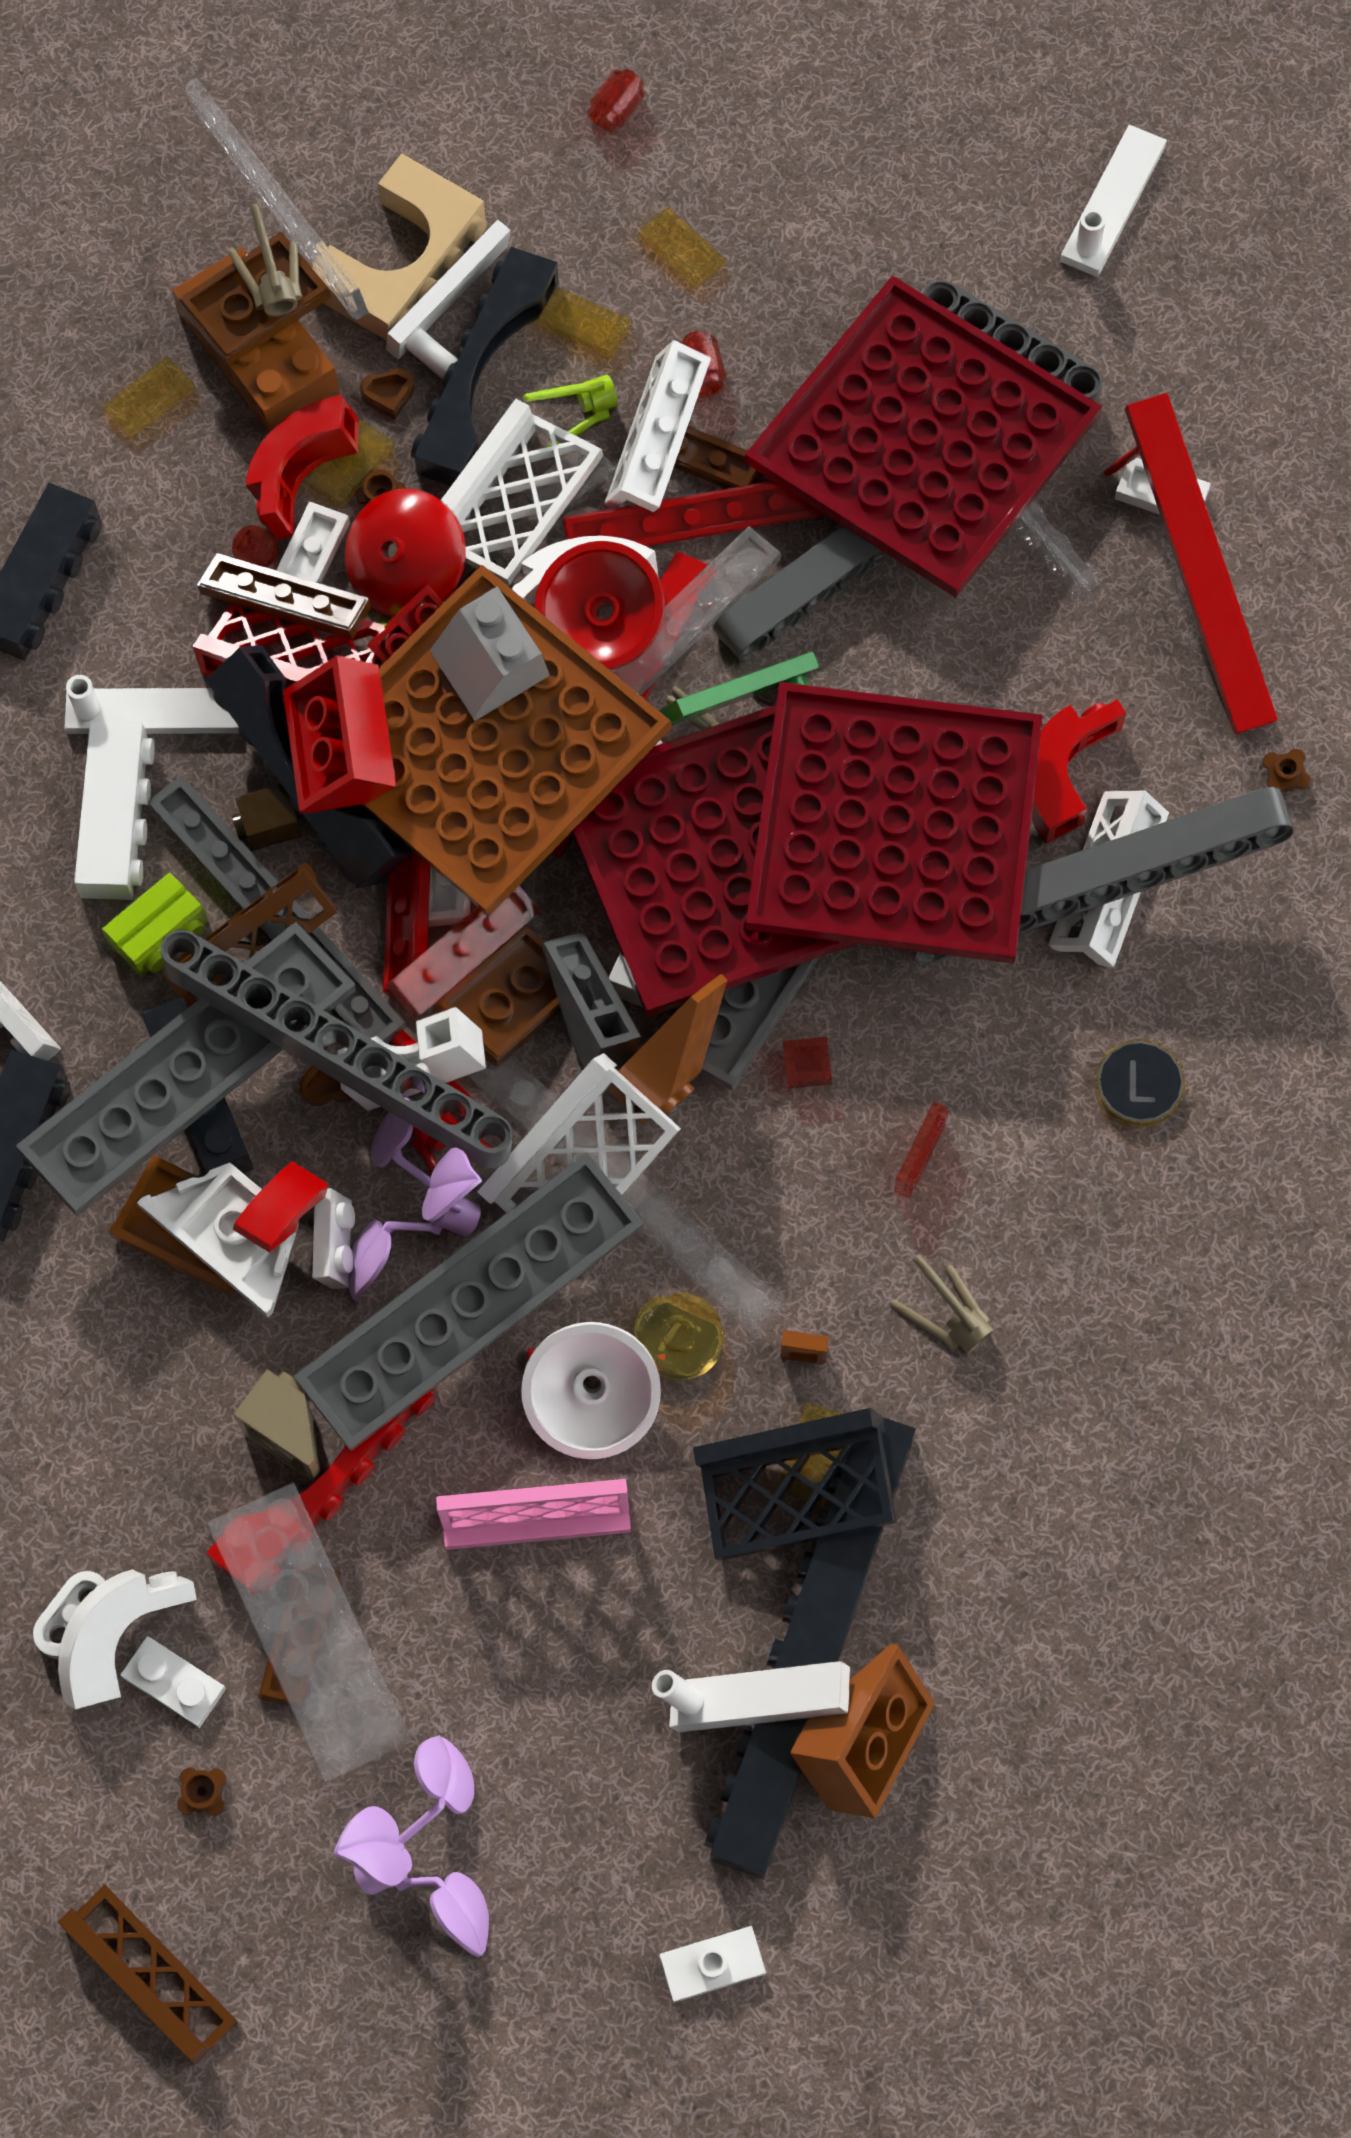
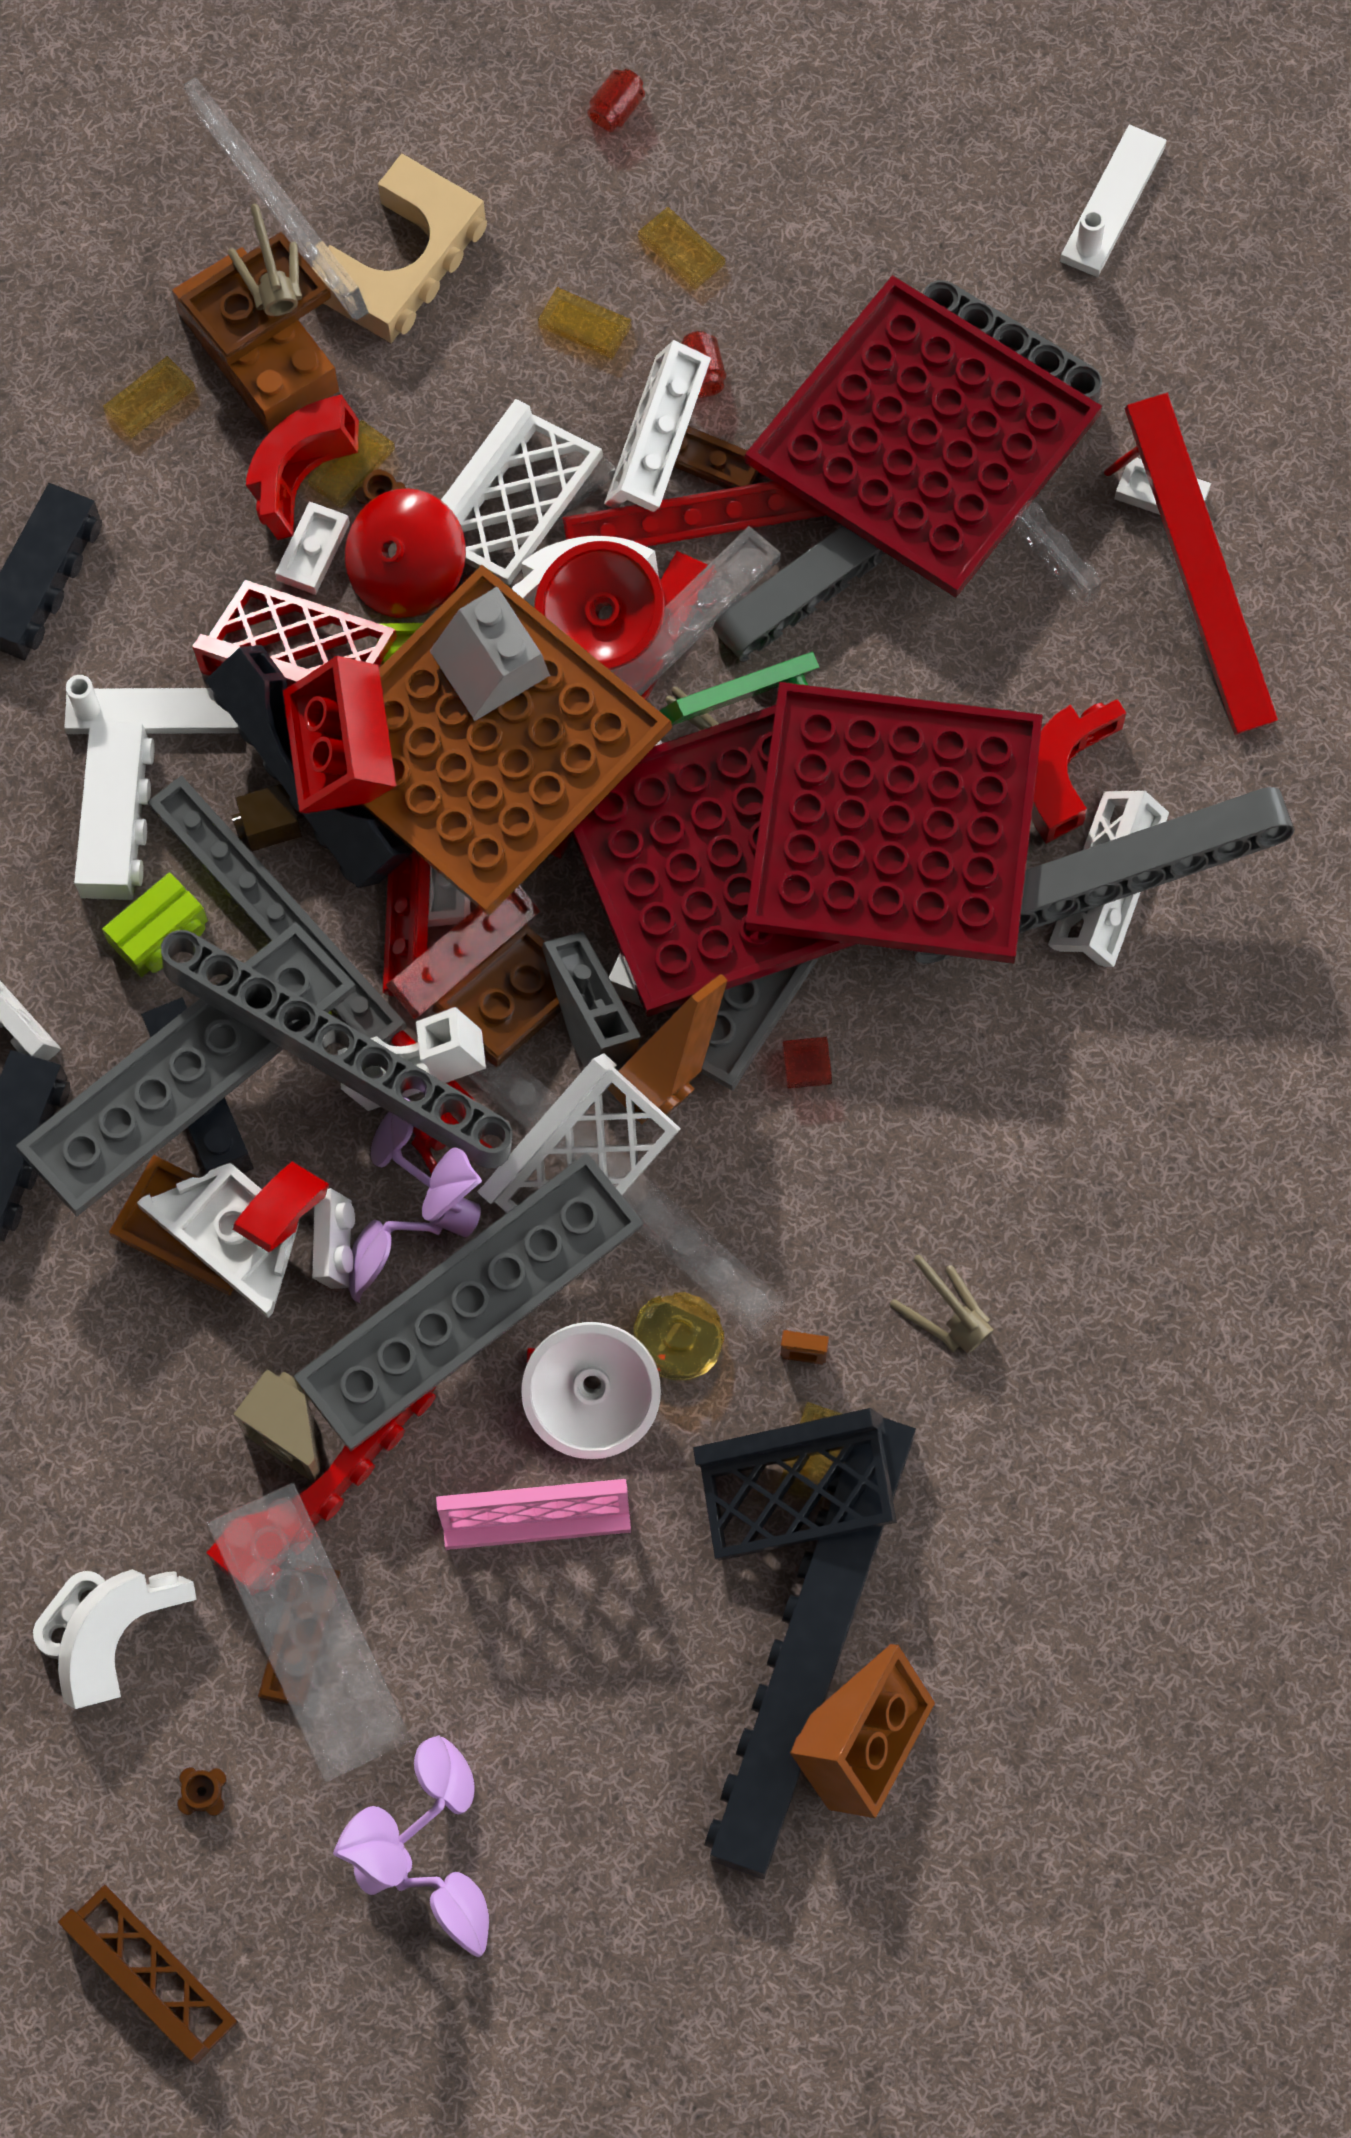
white plate [121,1636,226,1728] -> none
reddish brown fence [163,862,338,1007] -> none
tile [198,553,371,640] -> none
clear red tile [232,525,277,568] -> none
reddish brown tile [300,1066,352,1106] -> none
reddish brown tile [360,368,415,420] -> none
red slope [367,585,444,663] -> none
white piece [386,220,510,380] -> none
black arch [411,247,559,486] -> none
lime plant [523,374,618,448] -> none
white piece [652,1661,850,1732] -> none
white plate [659,1926,766,2003] -> none
clear red tile [894,1101,949,1198] -> none
black tile [1094,1039,1186,1128] -> none
reddish brown plate [1262,749,1311,792] -> none

